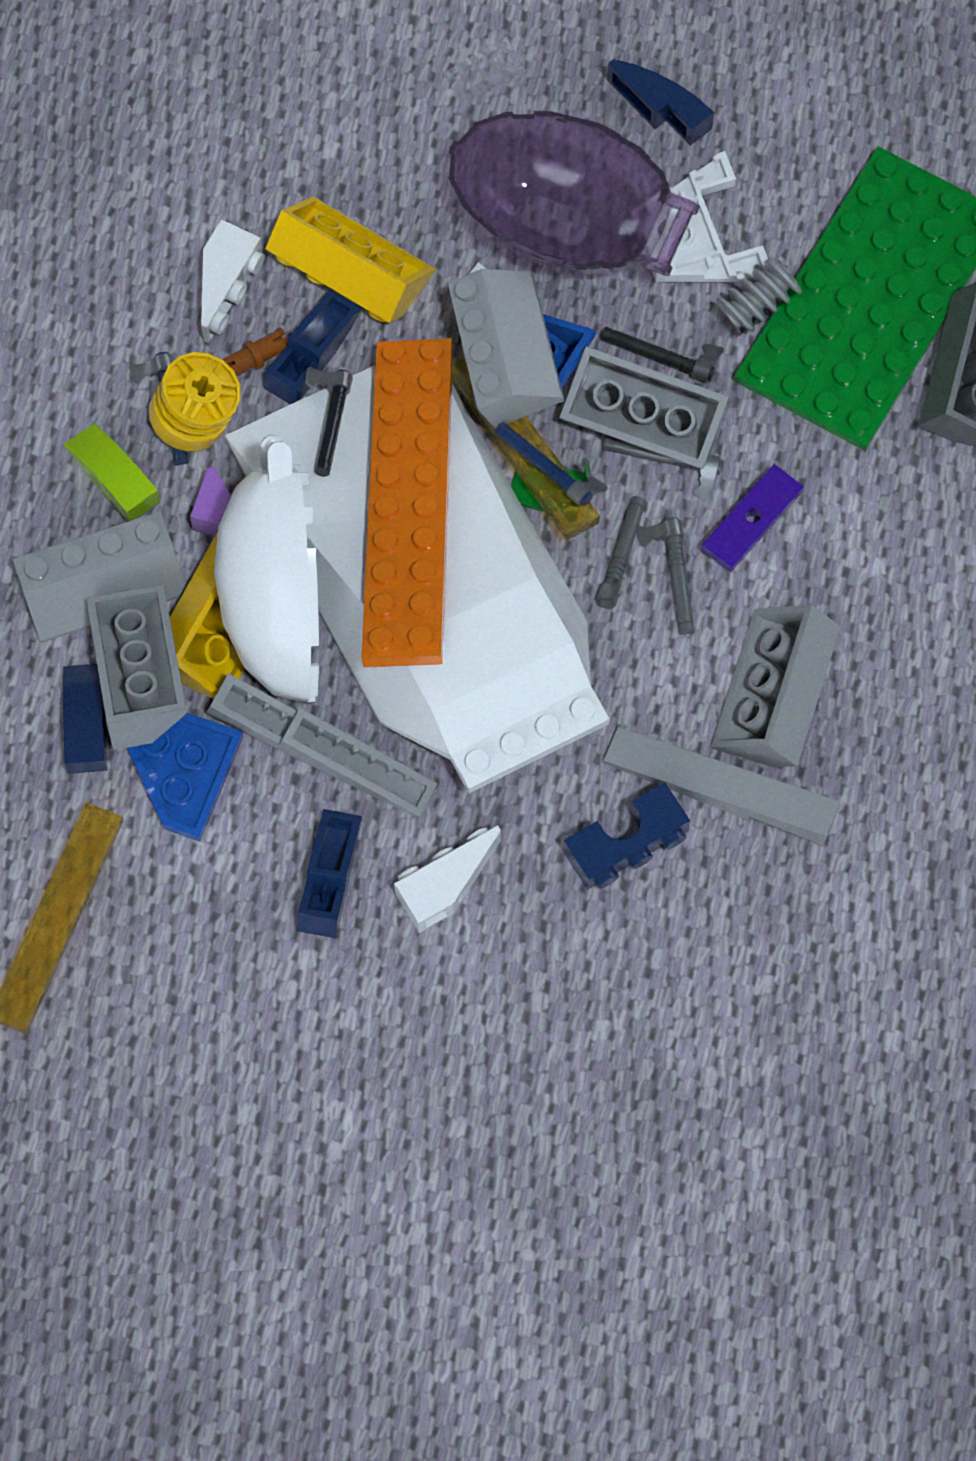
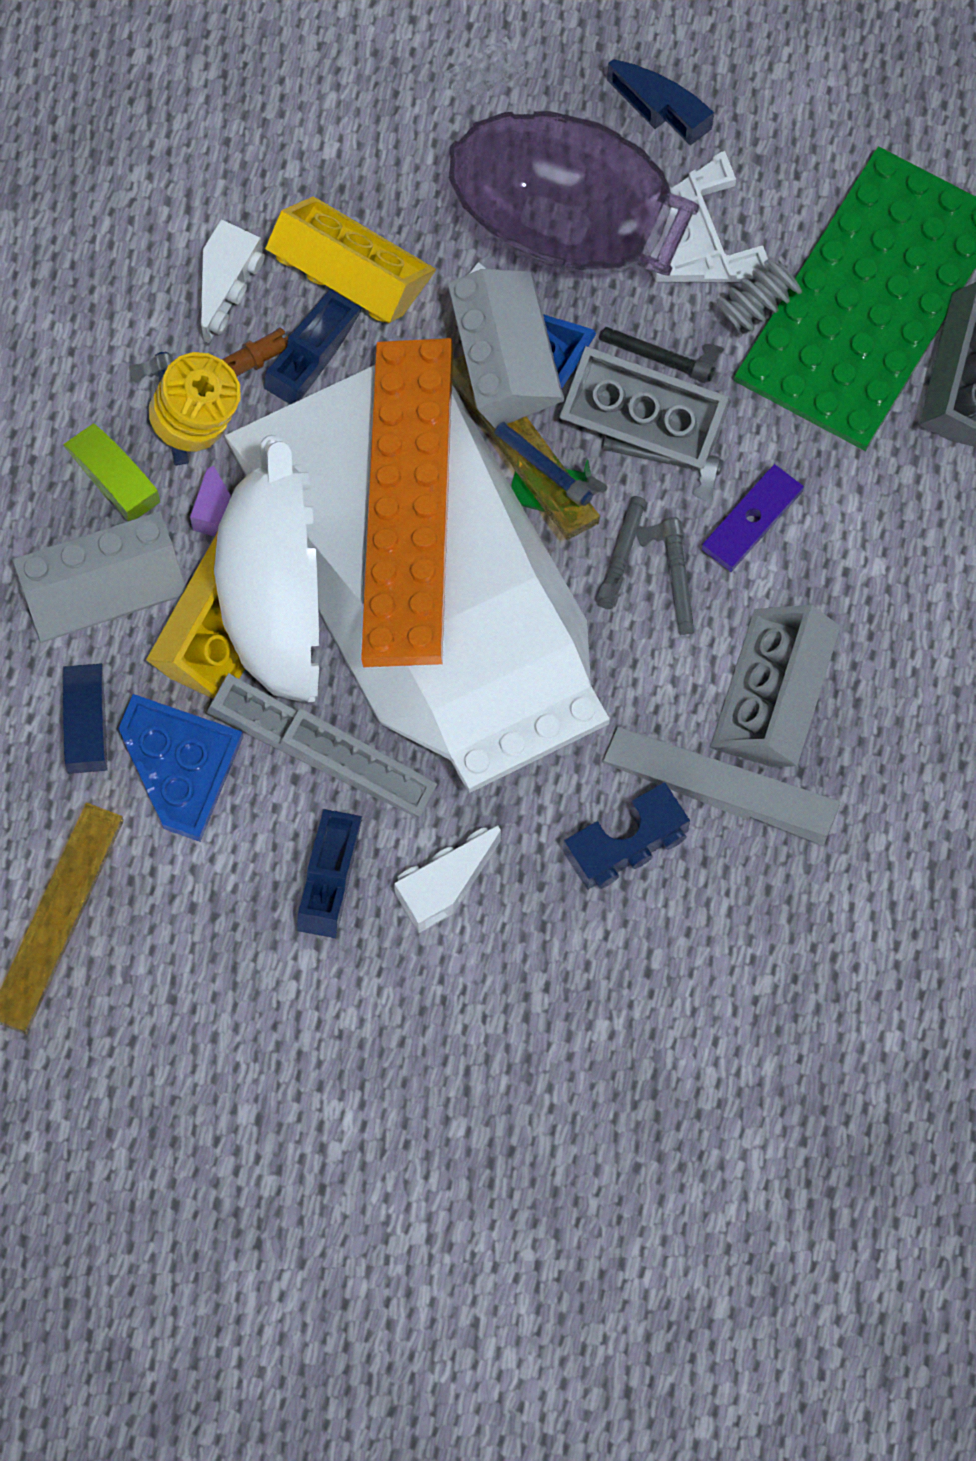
light grey slope [86,584,187,750] -> none
black piece [306,367,353,477] -> none

